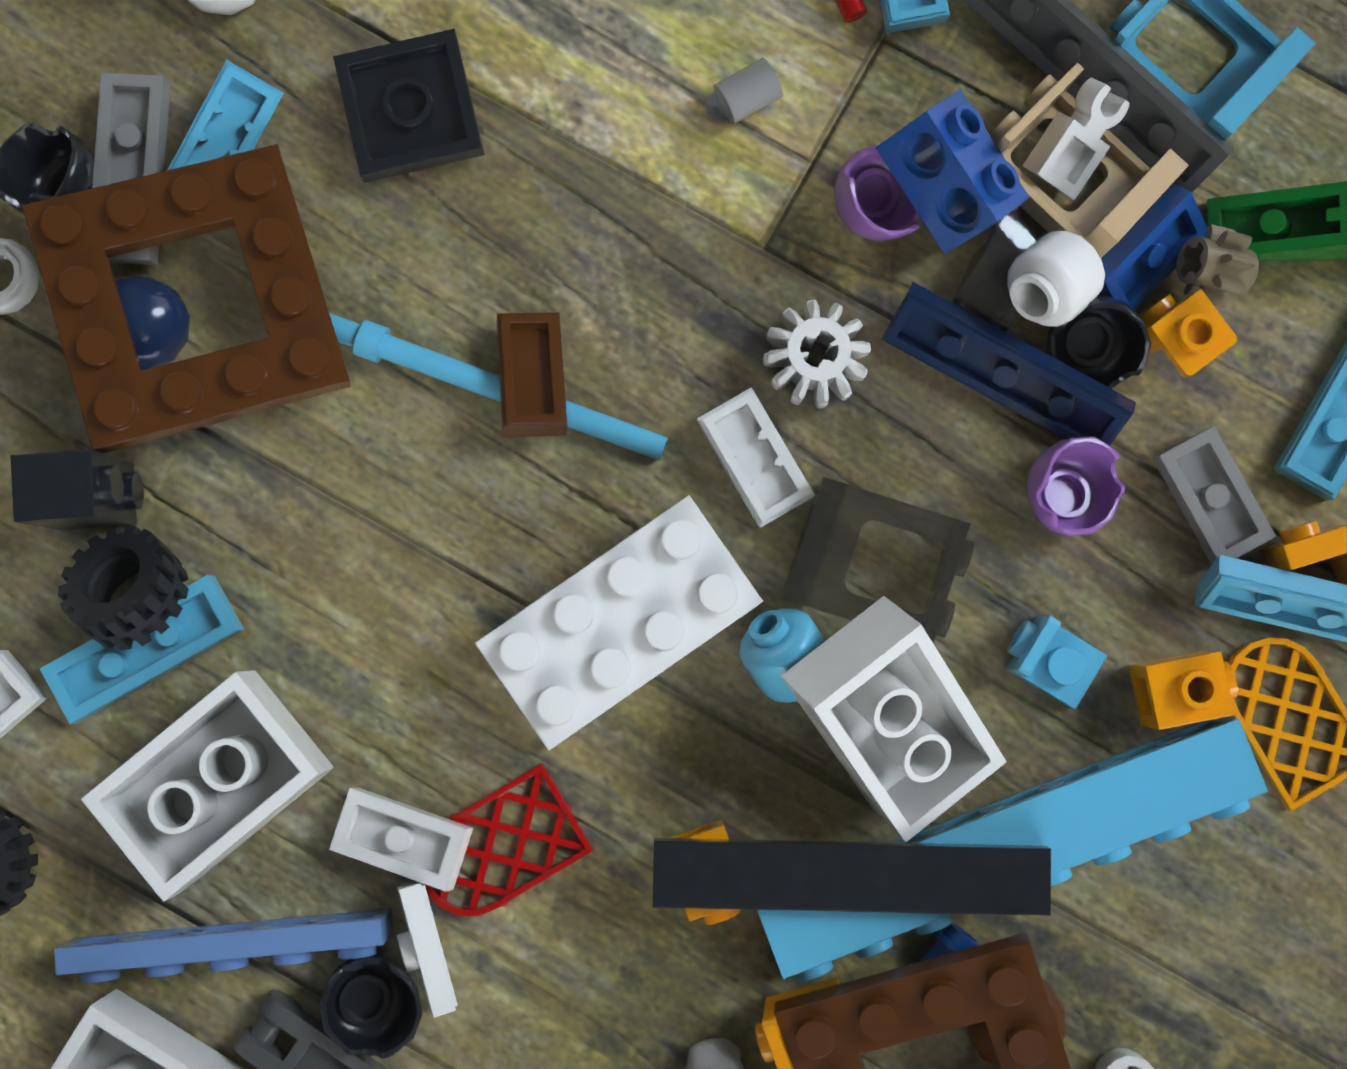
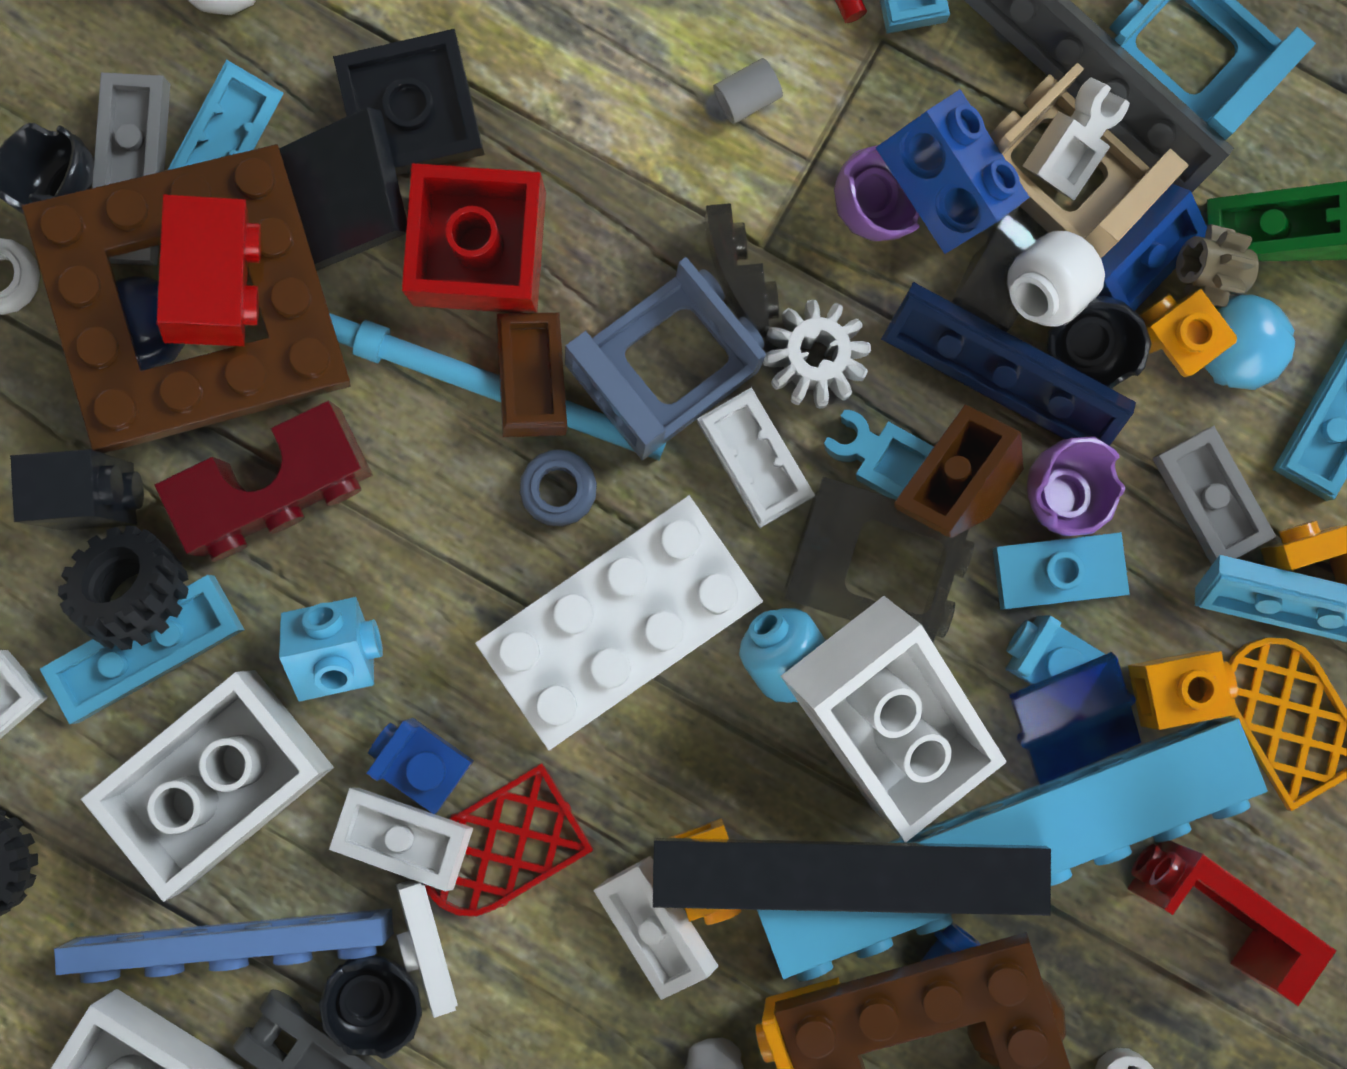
none -> dark red arch [154,400,373,561]
none -> red brick [157,194,261,347]
none -> black tile [279,107,407,271]
none -> medium azure brick [279,597,383,702]
none -> blue bracket [366,718,474,814]
none -> red brick [402,163,546,313]
none -> sand blue piece [519,449,597,527]
none -> sand blue window [565,257,766,460]
none -> white plate [593,856,718,1000]
none -> clear smoke slope [704,203,779,338]
none -> medium azure plate [824,410,934,502]
none -> reddish brown slope [894,404,1024,538]
none -> medium azure plate [993,532,1130,610]
none -> clear blue piece [1009,652,1142,785]
none -> red window [1127,840,1337,1006]
none -> medium azure hair [1204,294,1295,390]

